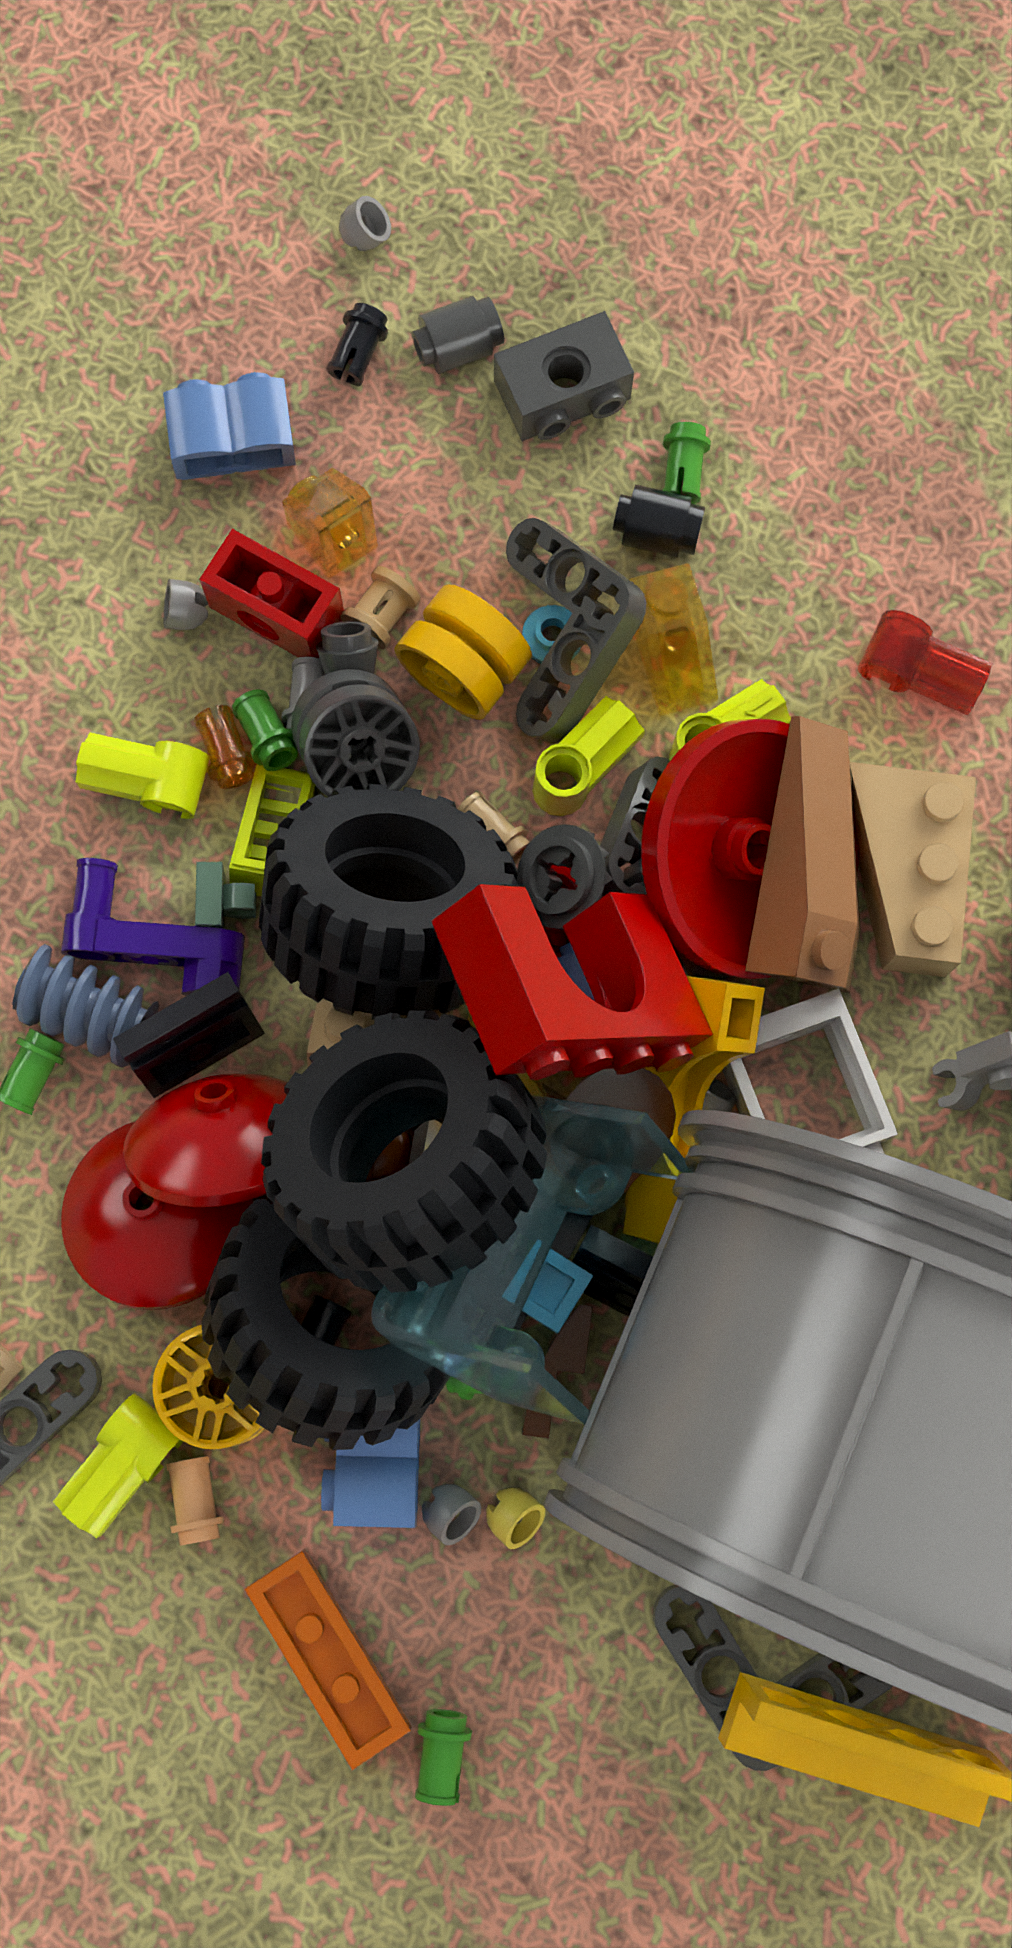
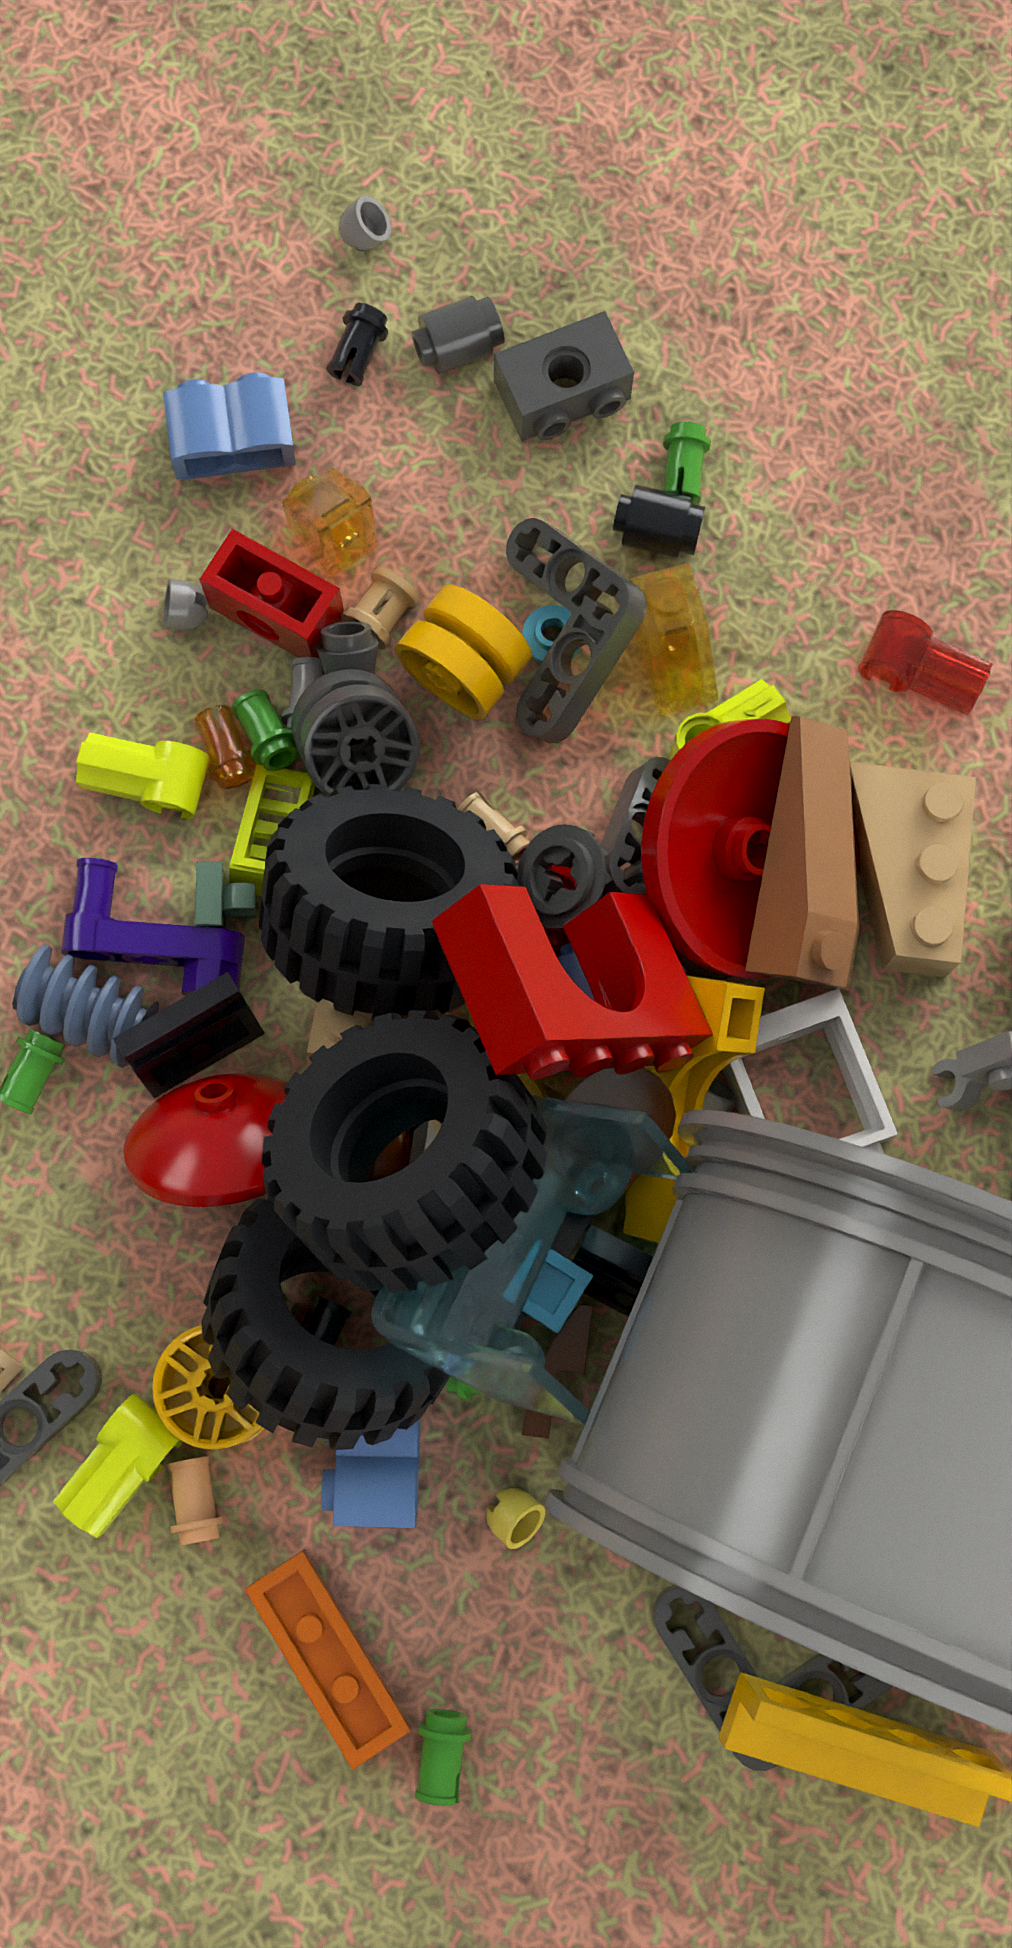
red dish [61,1121,255,1310] -> none
light grey hinge [422,1484,481,1545] -> none
neon yellow piece [532,696,645,816] -> none

